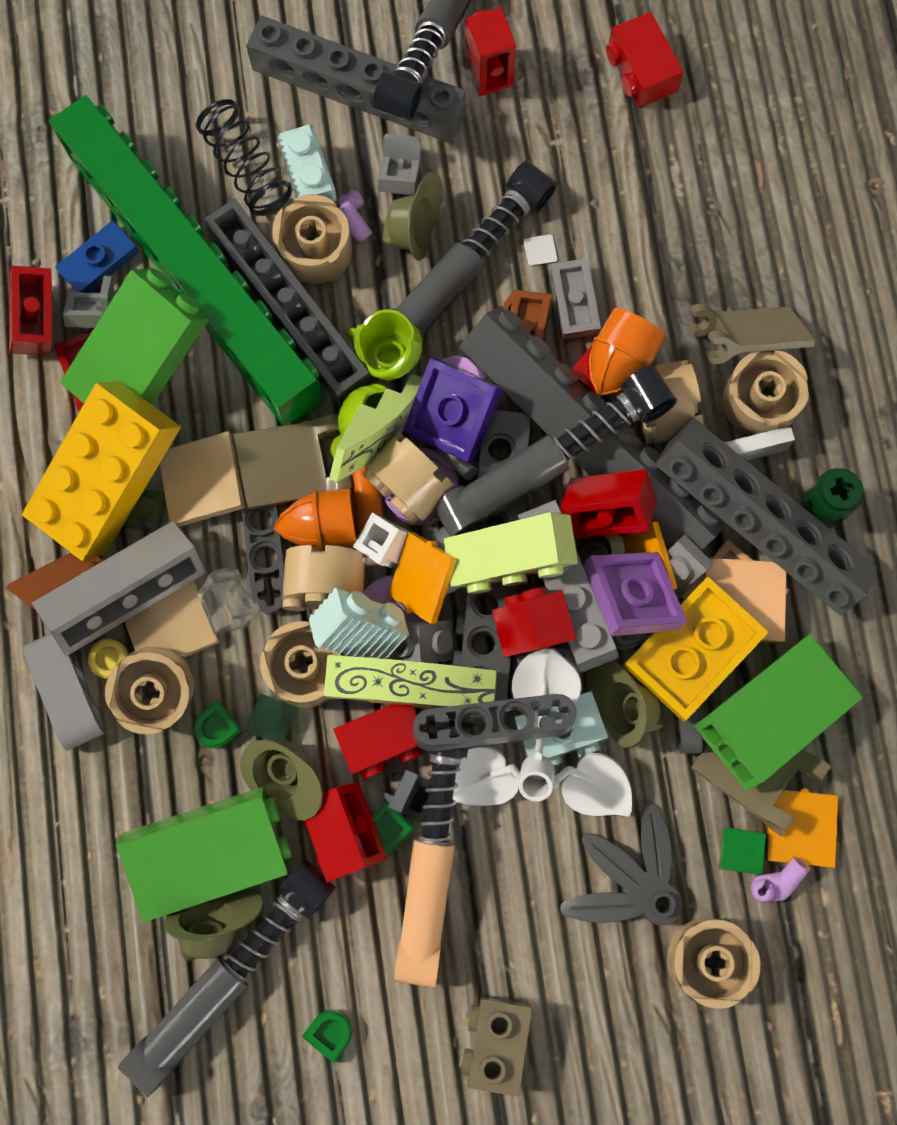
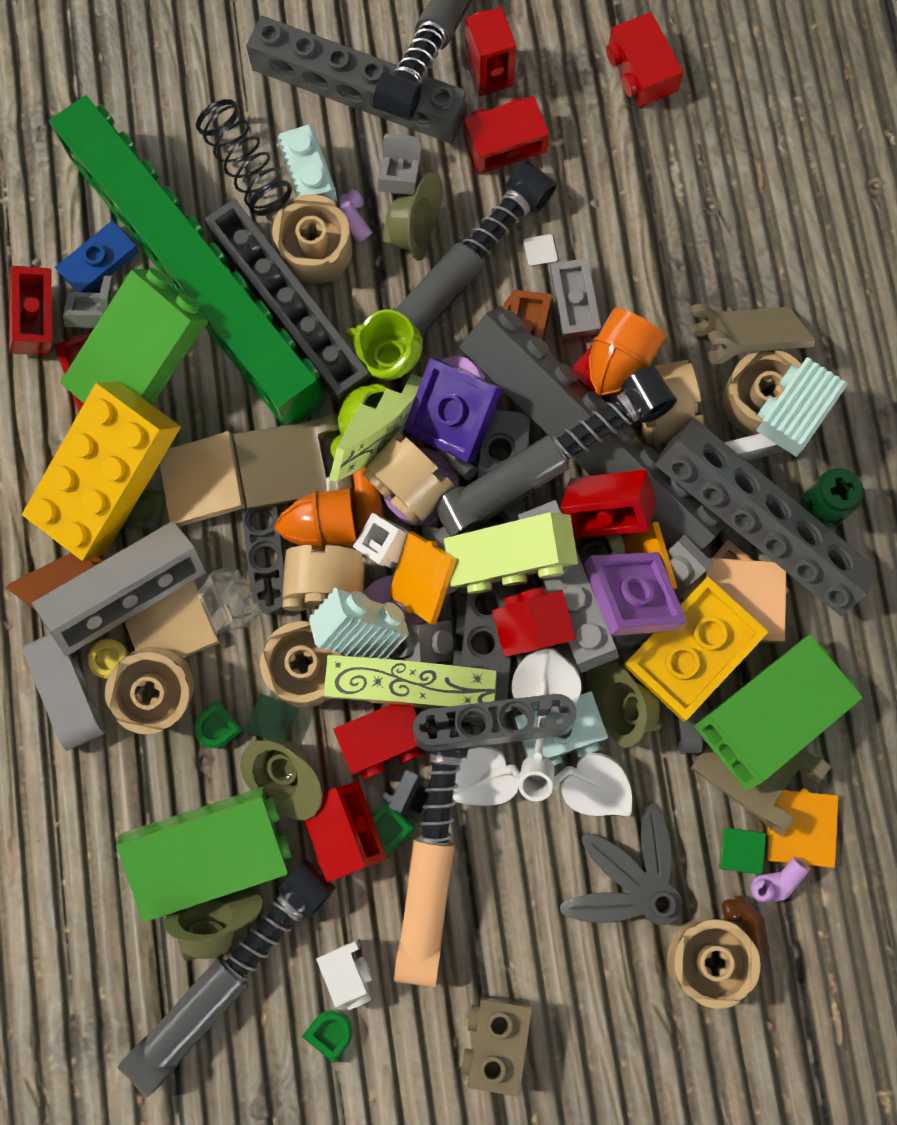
none -> white brick [316,940,373,1010]
none -> red brick [464,96,549,175]
none -> reddish brown arm [722,895,770,955]
none -> light aqua brick [756,358,848,457]

